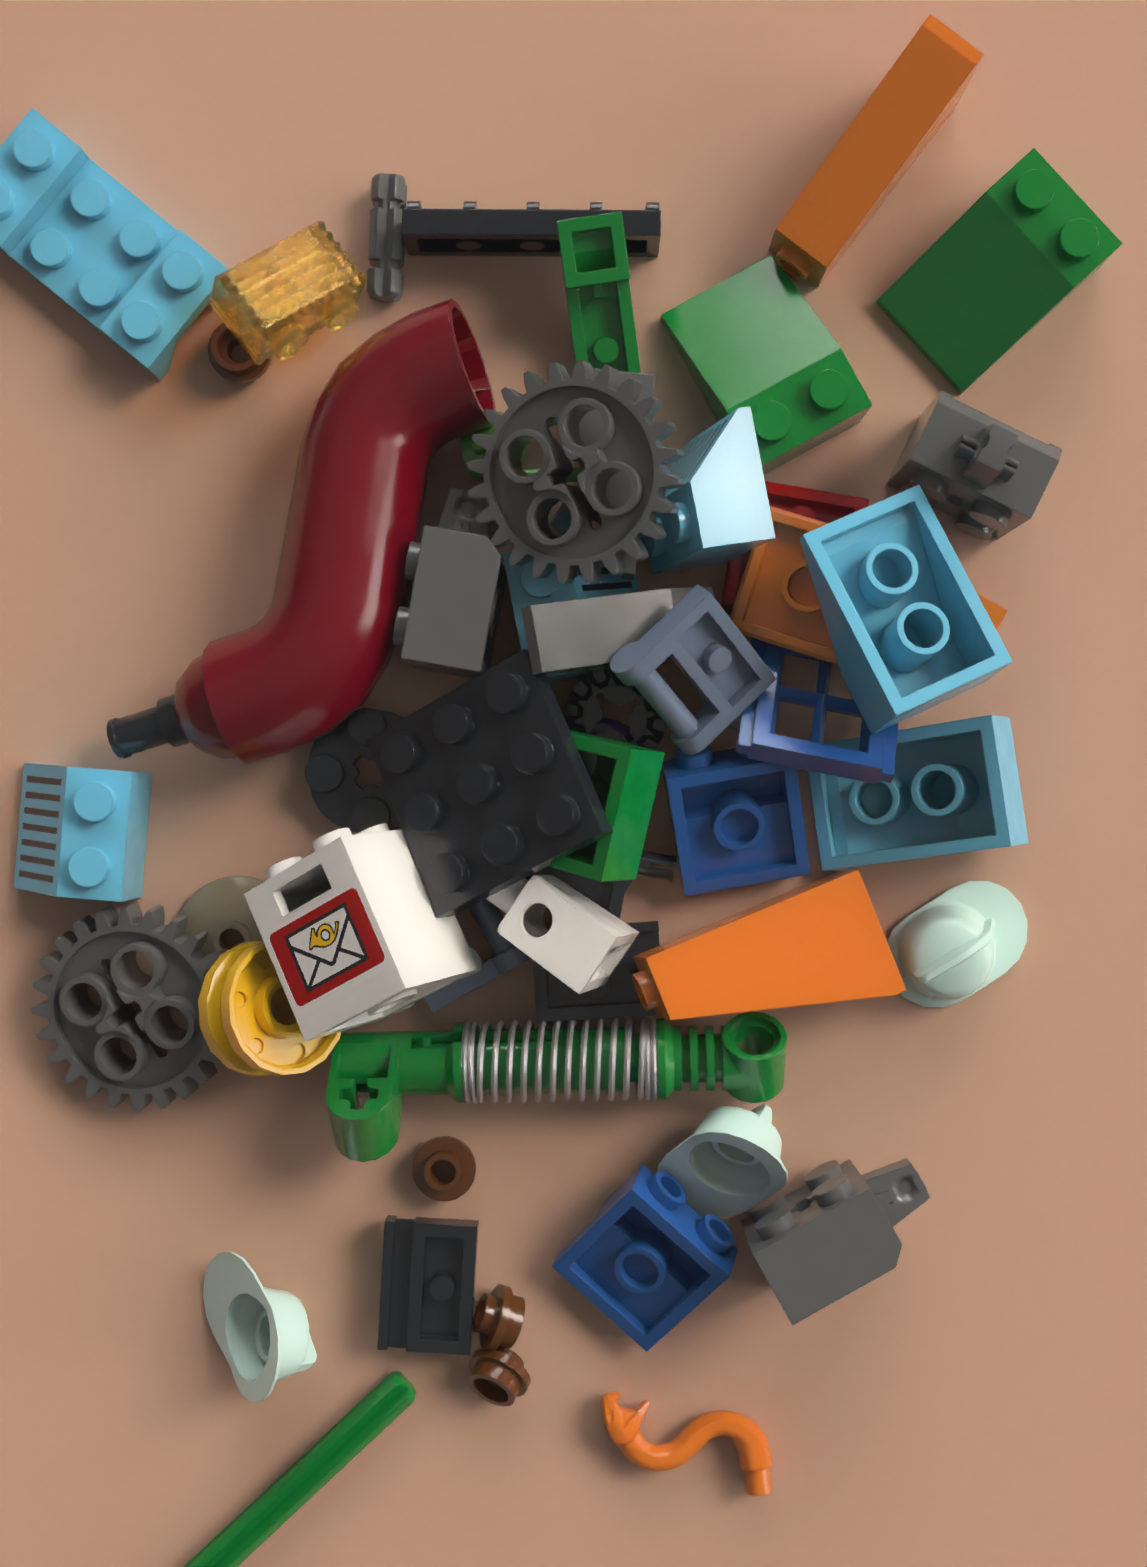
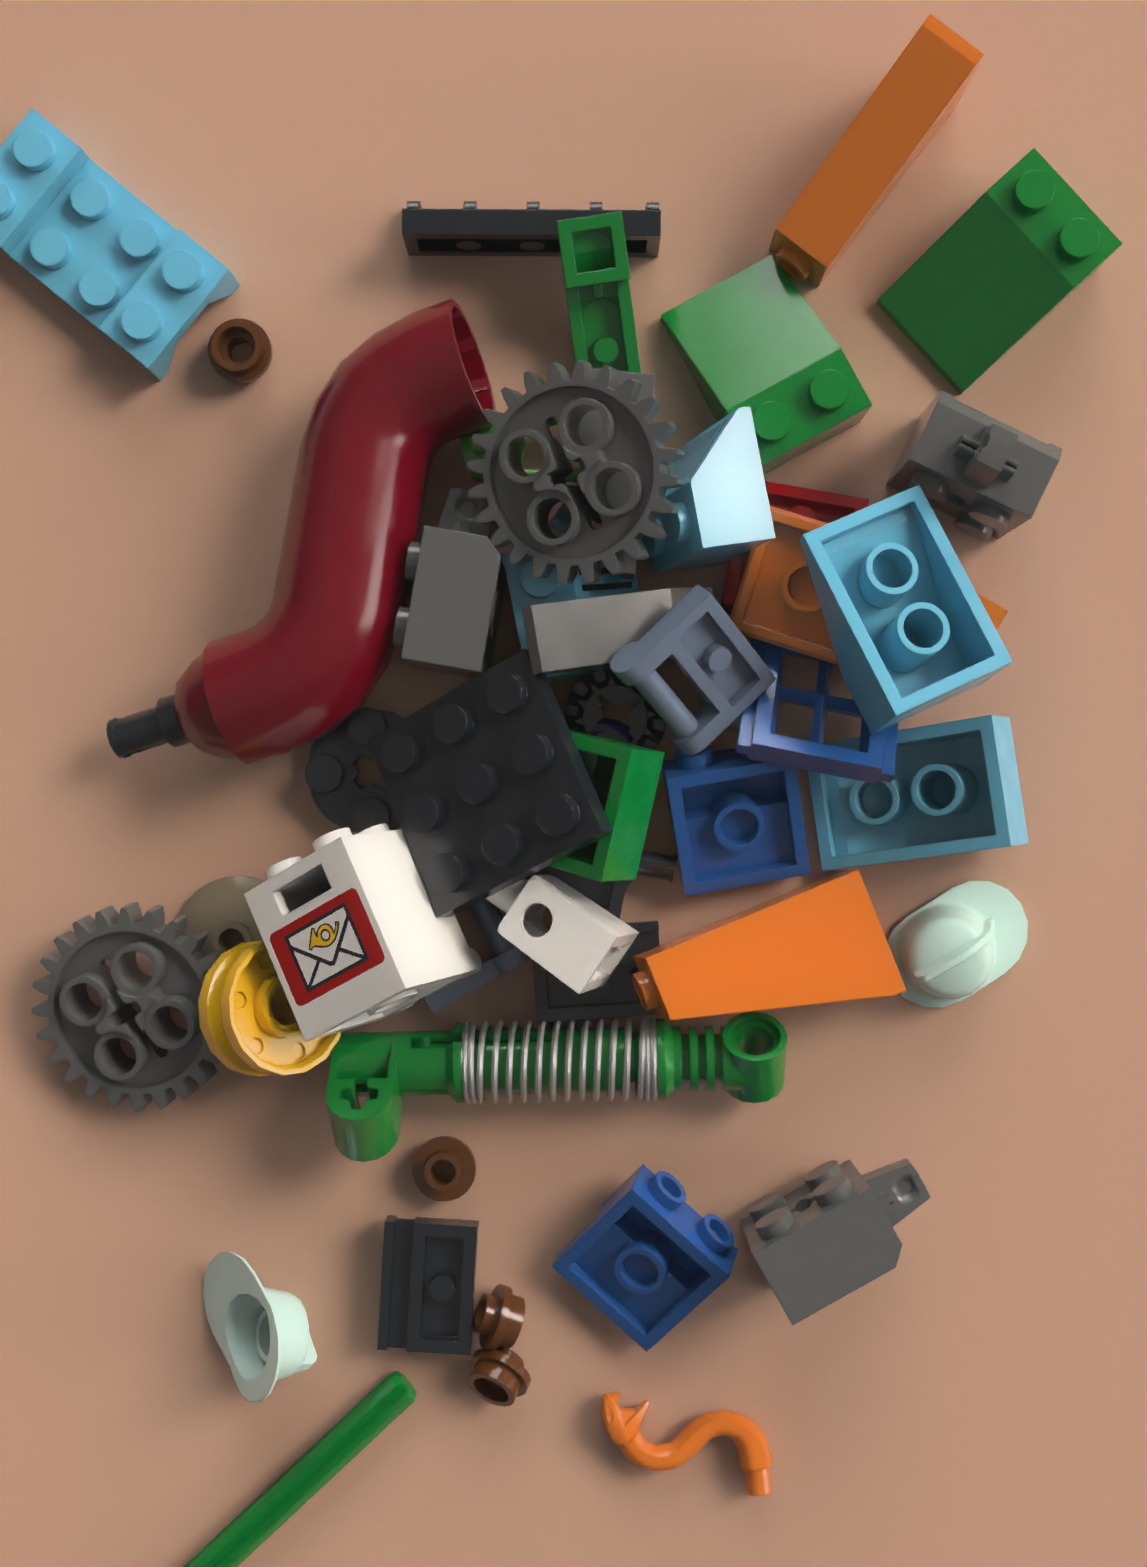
medium azure slope [14,763,152,902] -> none
clear yellow brick [209,221,366,365] -> none
dark grey axle [367,173,407,302] -> none
light aqua piece [658,1104,788,1217] -> none

